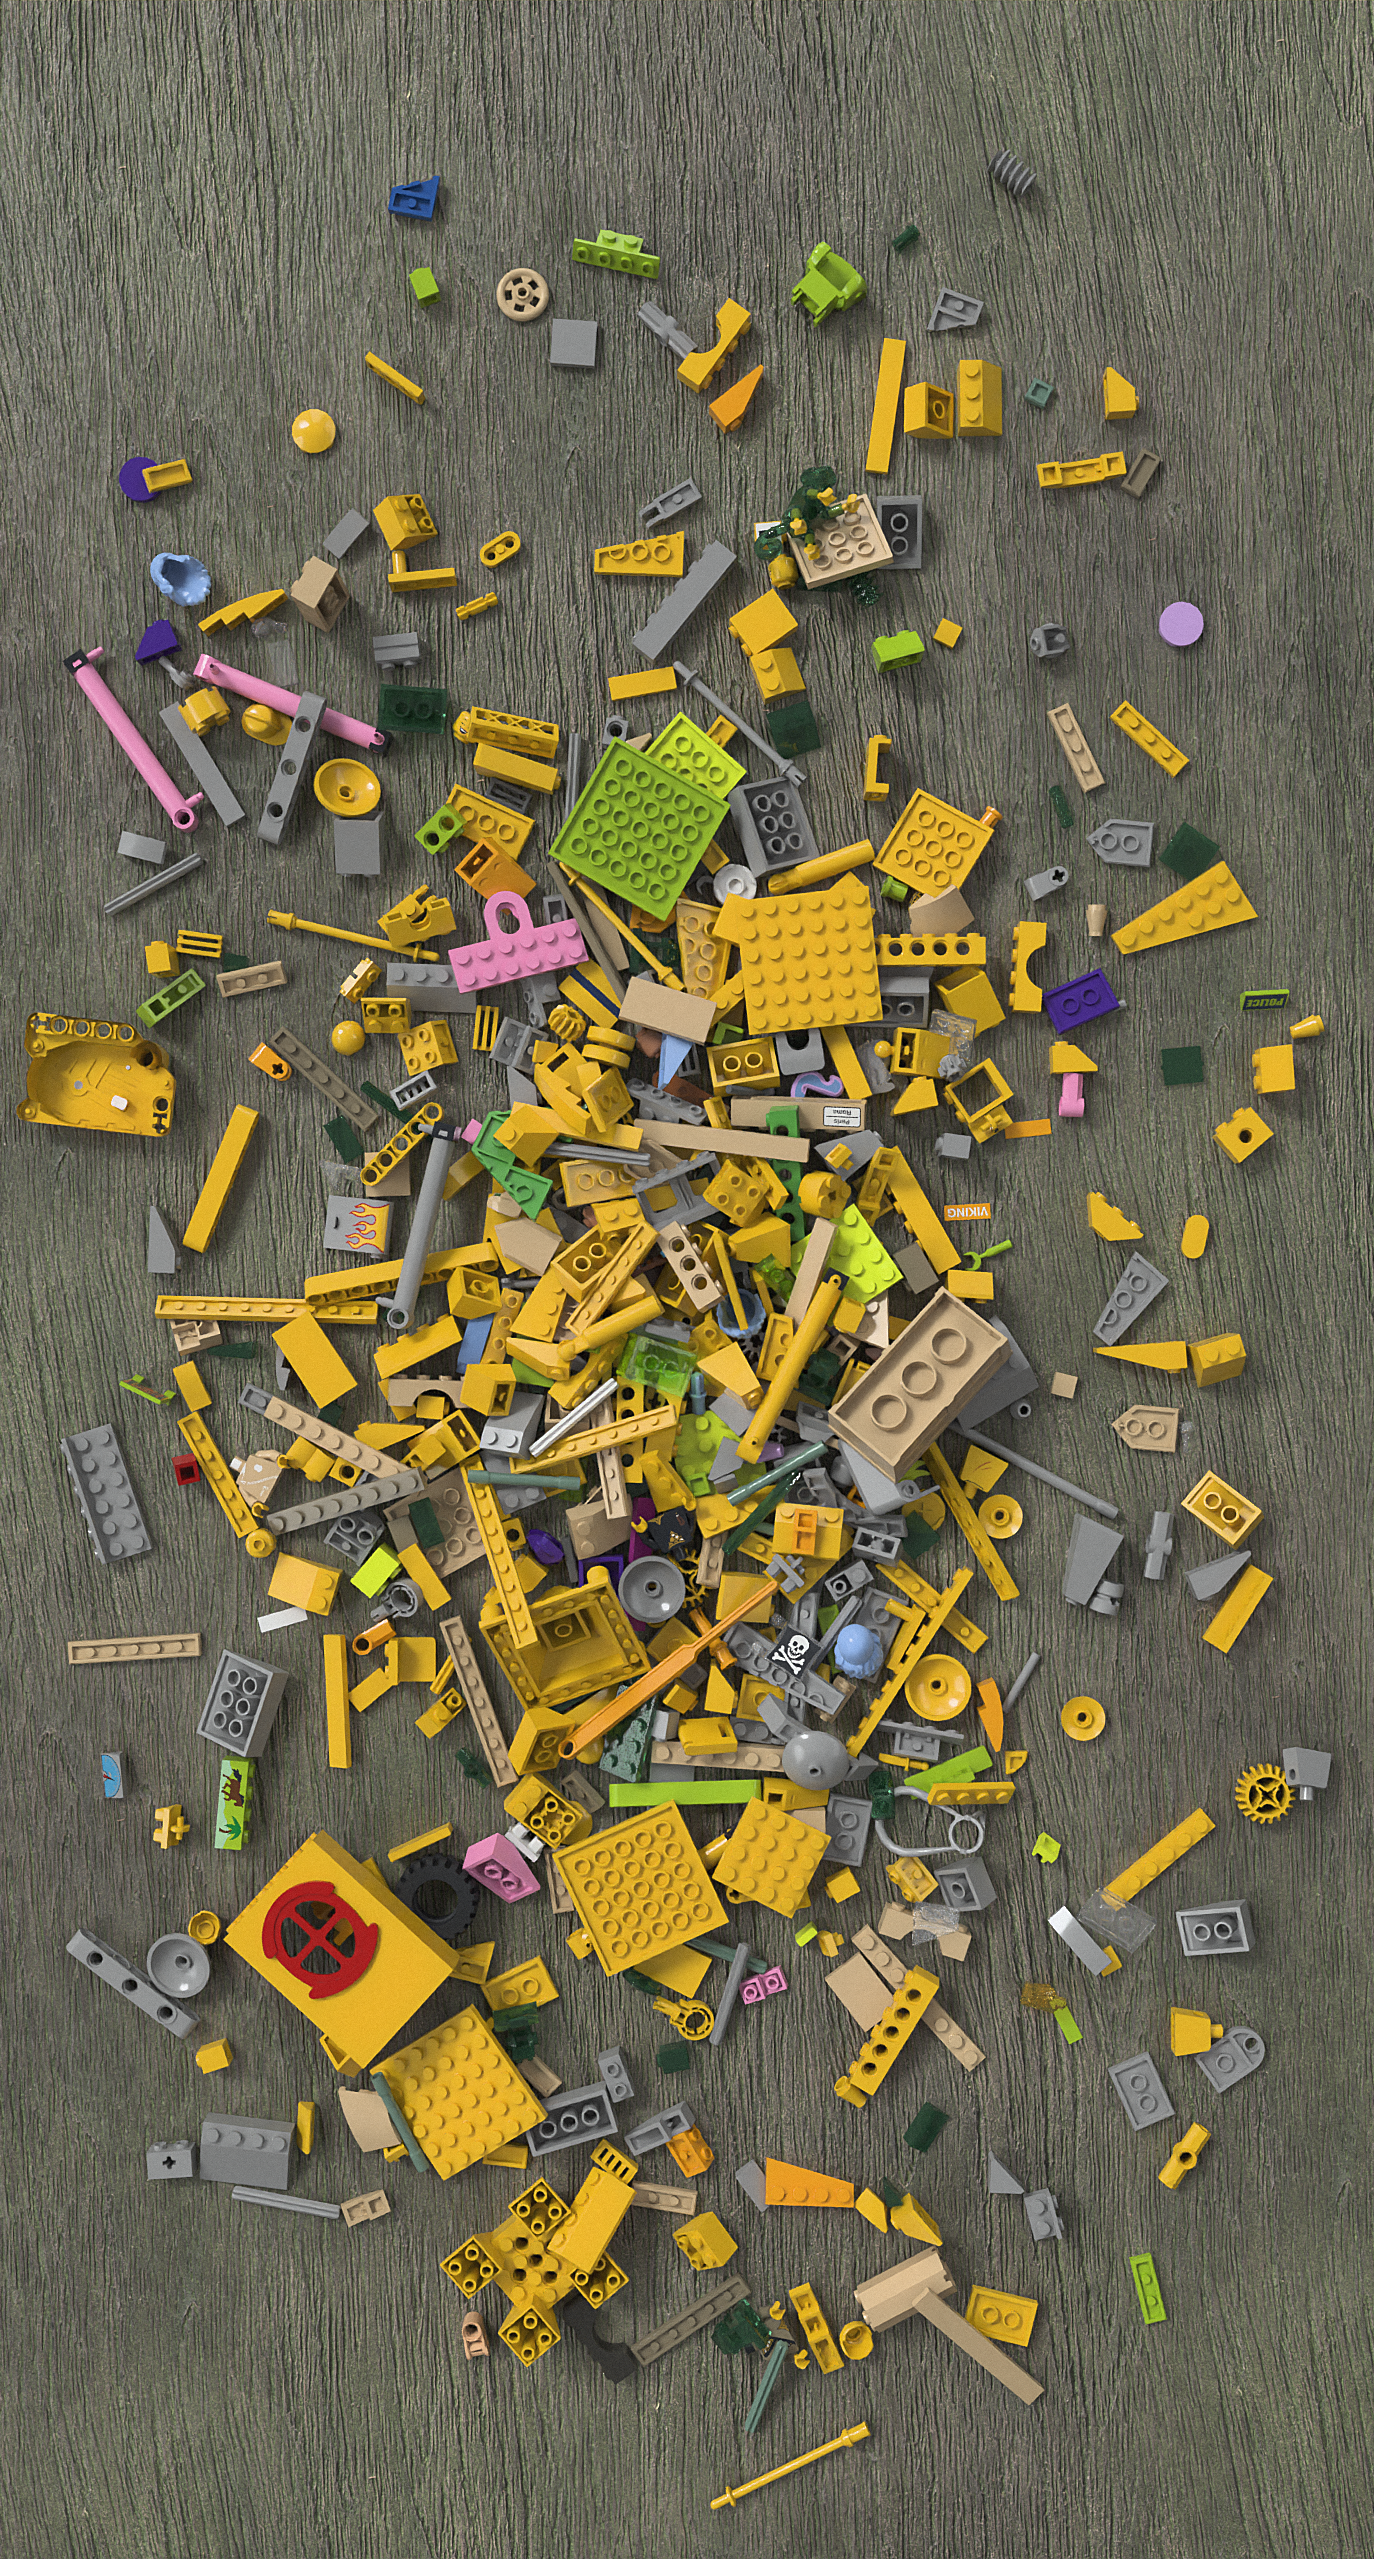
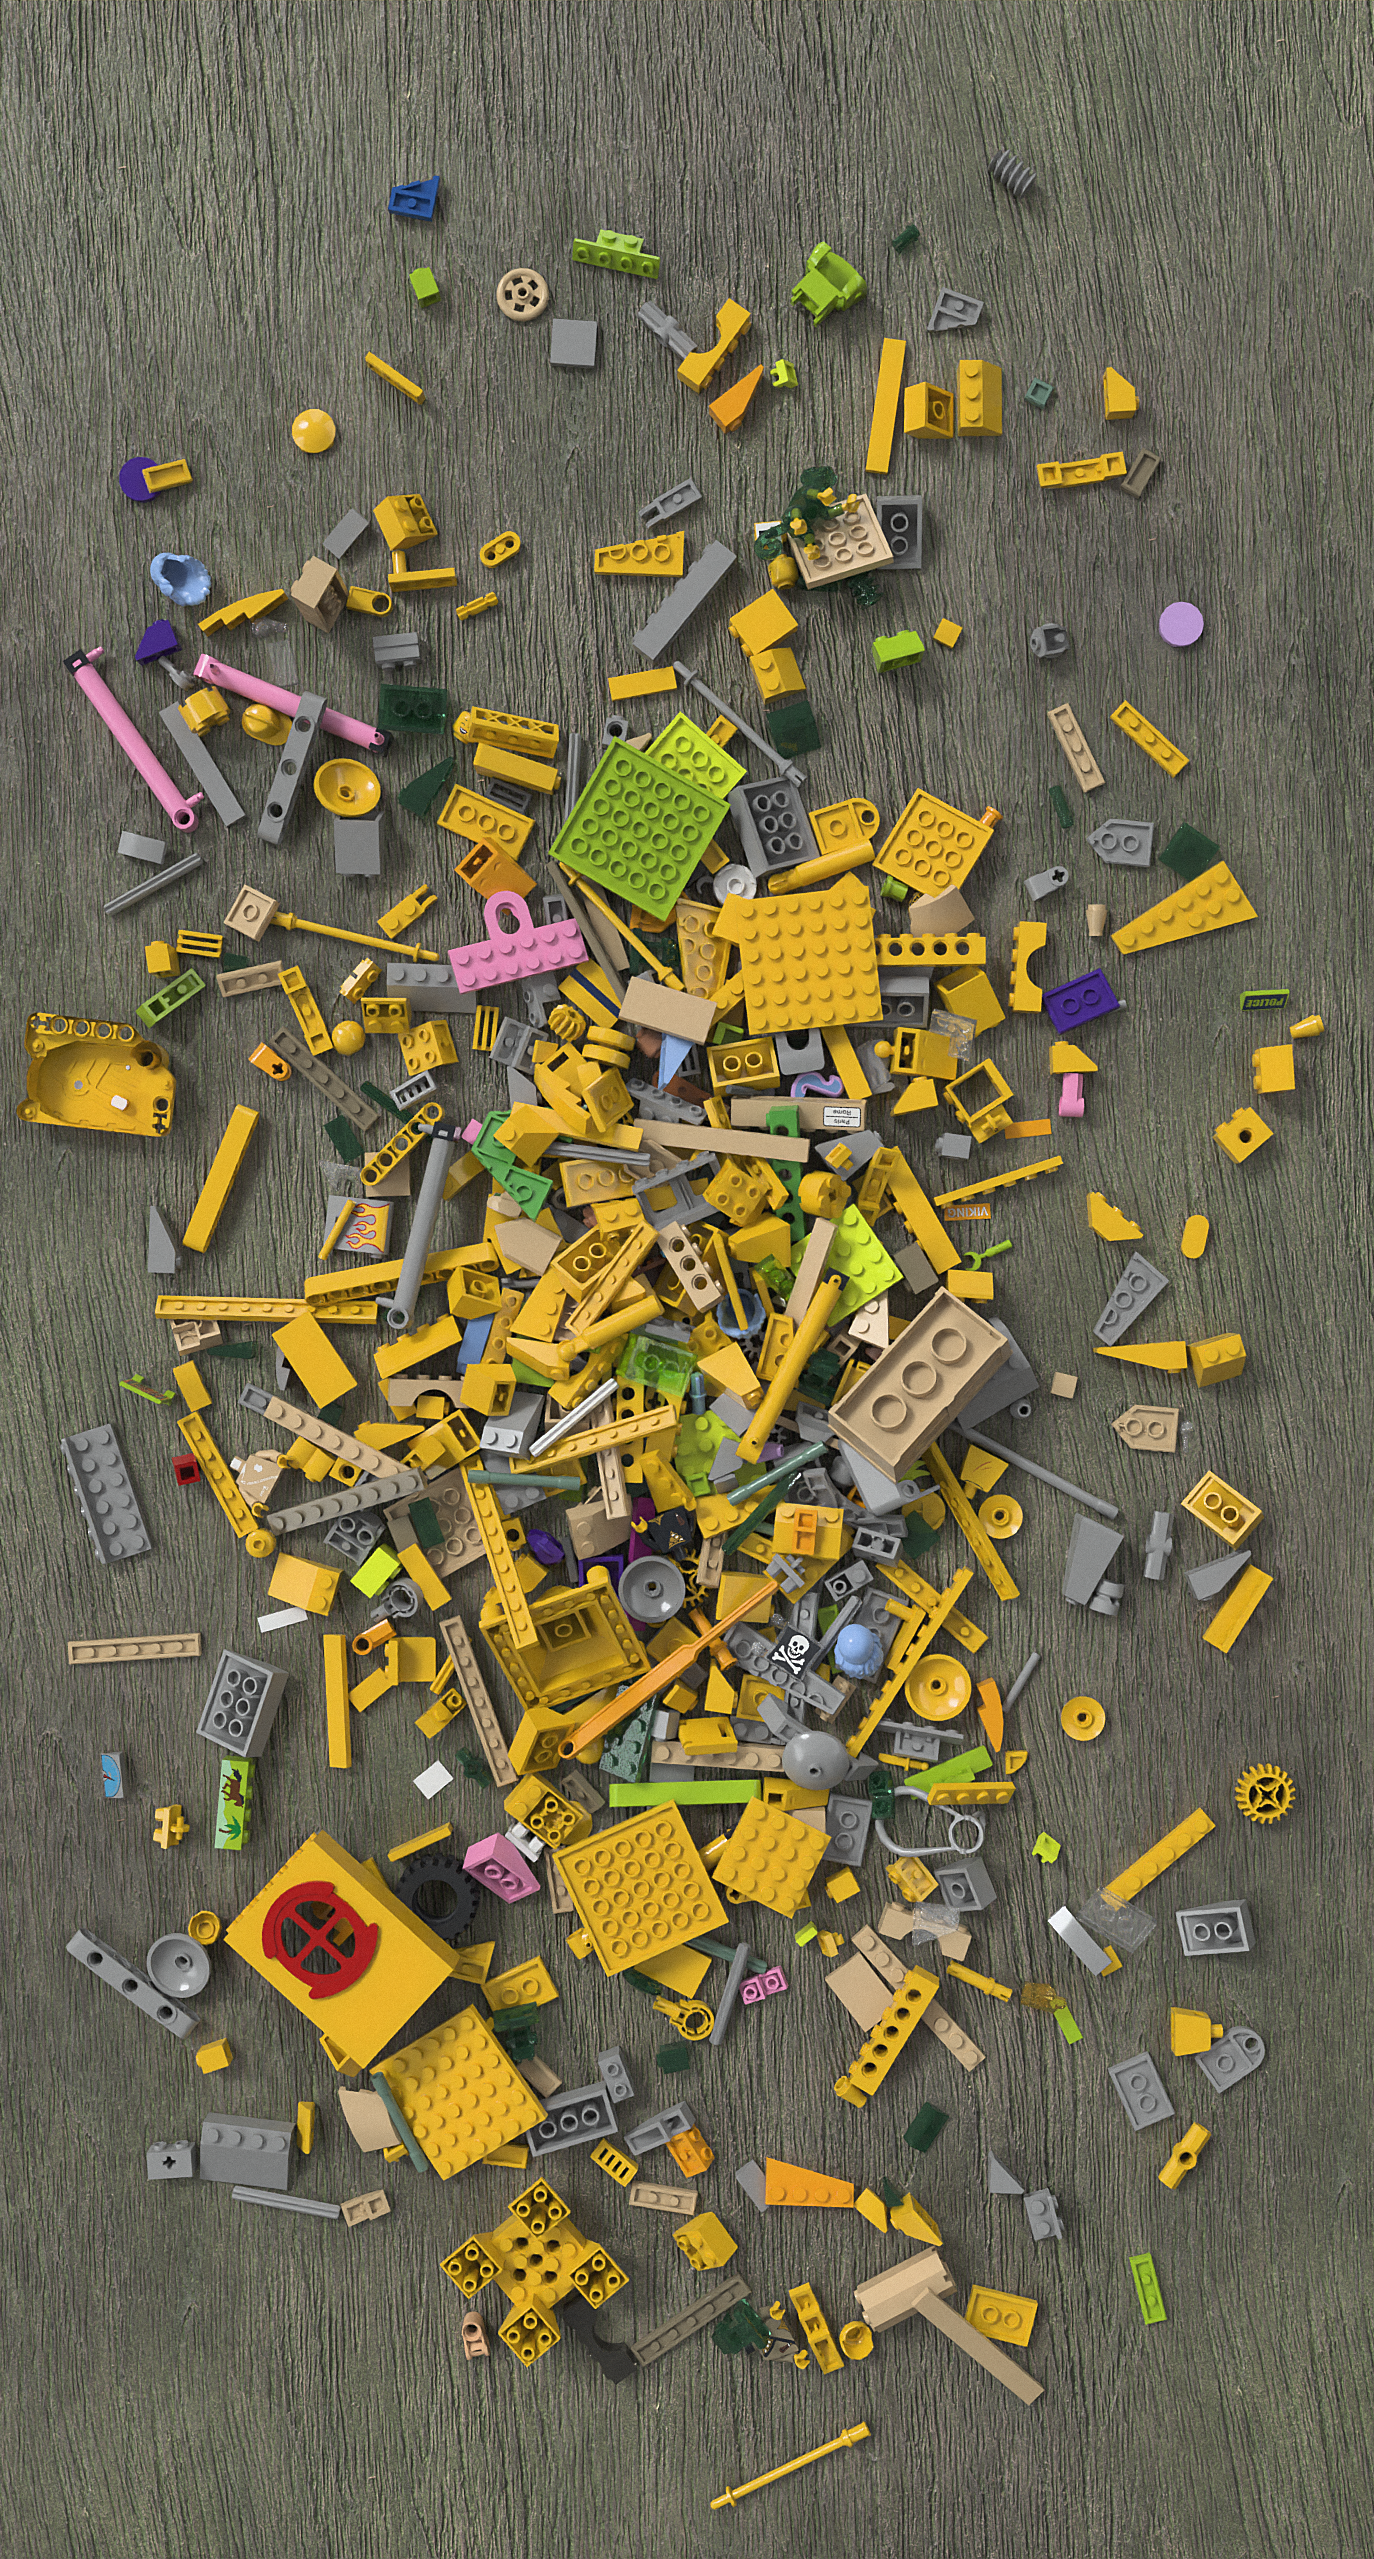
yellow arch [383,897,456,948] -> none
lime brick [414,803,467,855] -> none
yellow slope [547,2167,637,2275] -> none
sand green axle [745,2340,789,2433] -> none
yellow brick [832,1295,866,1334] -> none
yellow panel [863,735,892,802] -> none
light grey gear [937,1054,967,1082] -> none
clear green piece [1160,1046,1204,1086] -> none
light grey torso [1283,1747,1331,1802] -> none
none -> tan tile [224,884,280,942]
none -> yellow slope [277,965,334,1056]
none -> yellow bar [318,1199,356,1260]
none -> yellow piece [346,586,393,617]
none -> clear green slope [398,756,456,820]
none -> white sticker [413,1760,453,1799]
none -> neon yellow tile [770,359,798,388]
none -> yellow tile [808,798,880,856]
none -> yellow plate [932,1156,1063,1209]
none -> yellow pin [946,1960,1012,2003]

